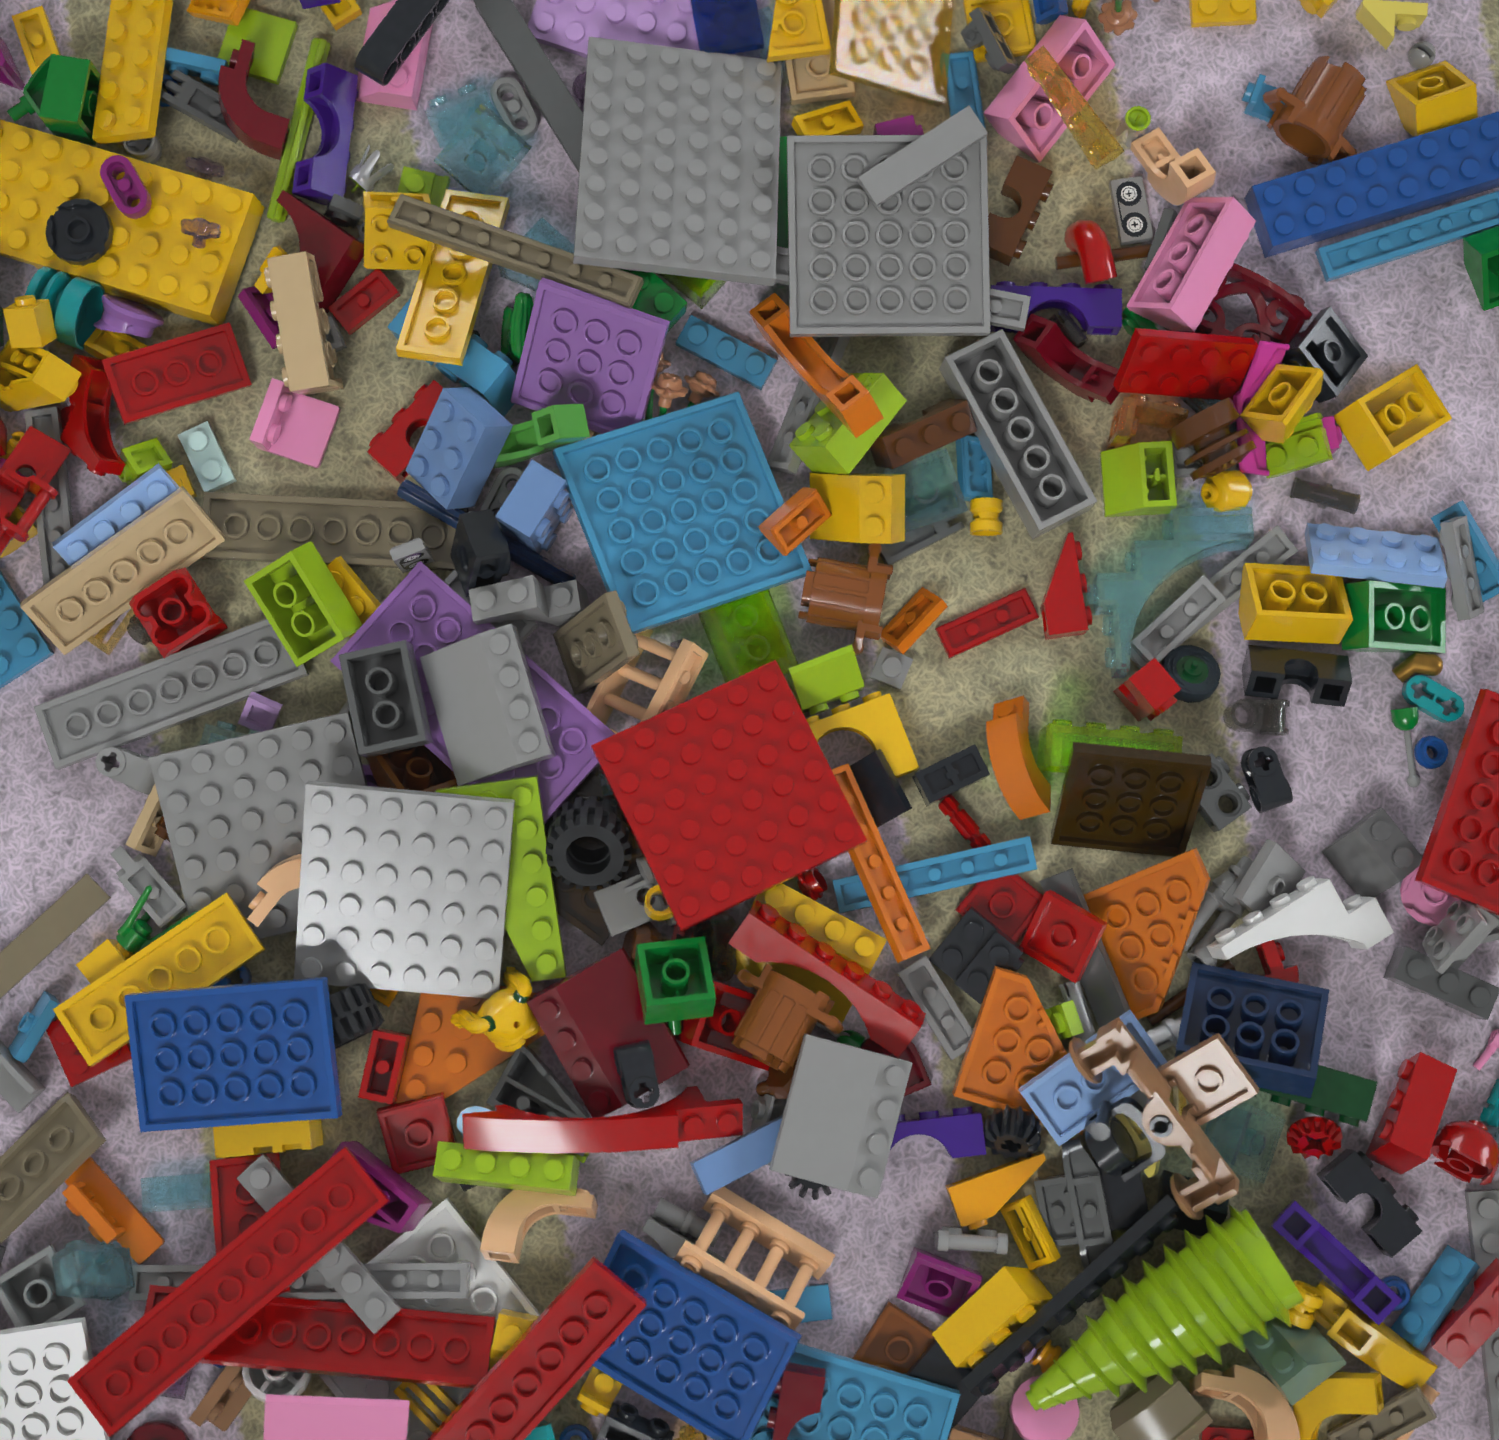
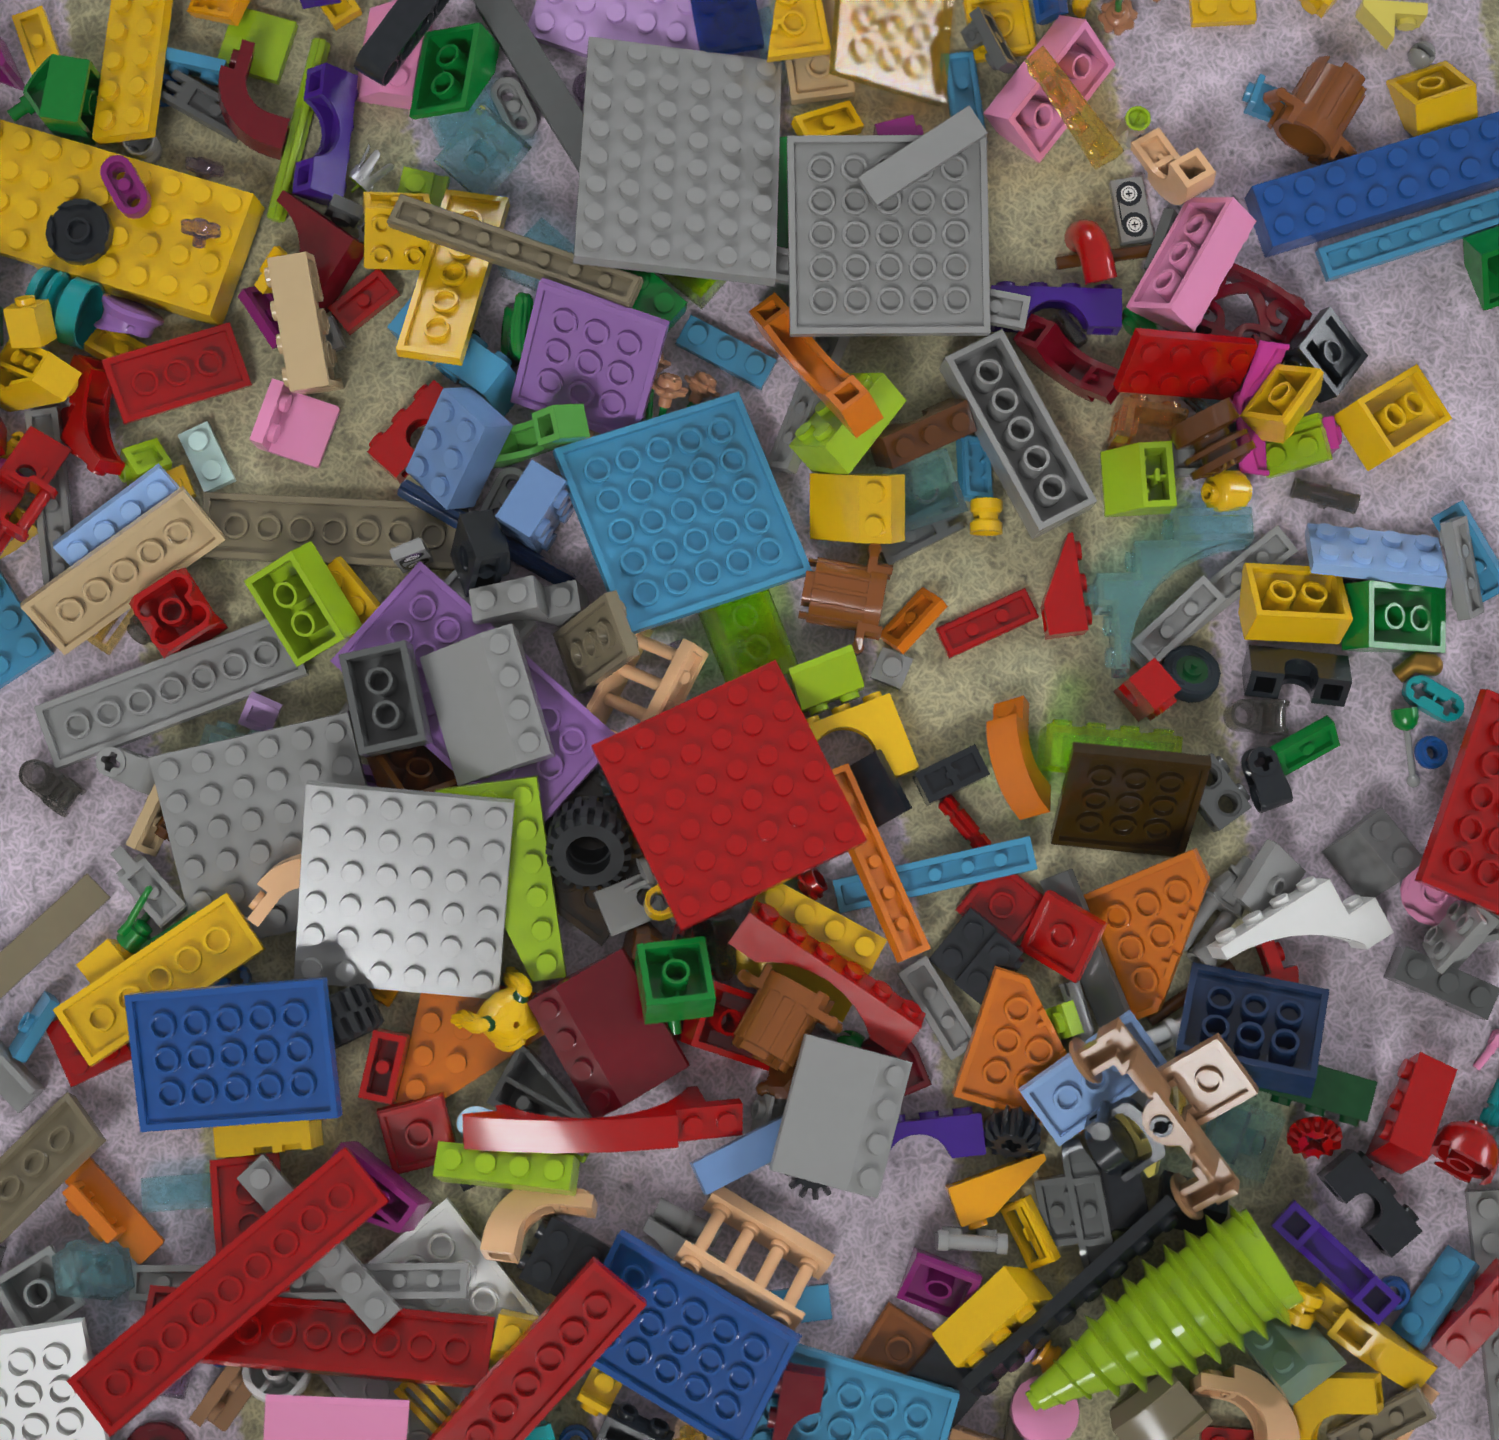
black piece [613,1040,660,1109] -> none
orange slope [758,487,832,556] -> none
reddish brown arch [988,155,1054,266] -> none
none -> clear smoke piece [18,759,87,818]
none -> green slope [409,22,500,120]
none -> black plate [517,1215,611,1297]
none -> green plate [1270,715,1340,776]

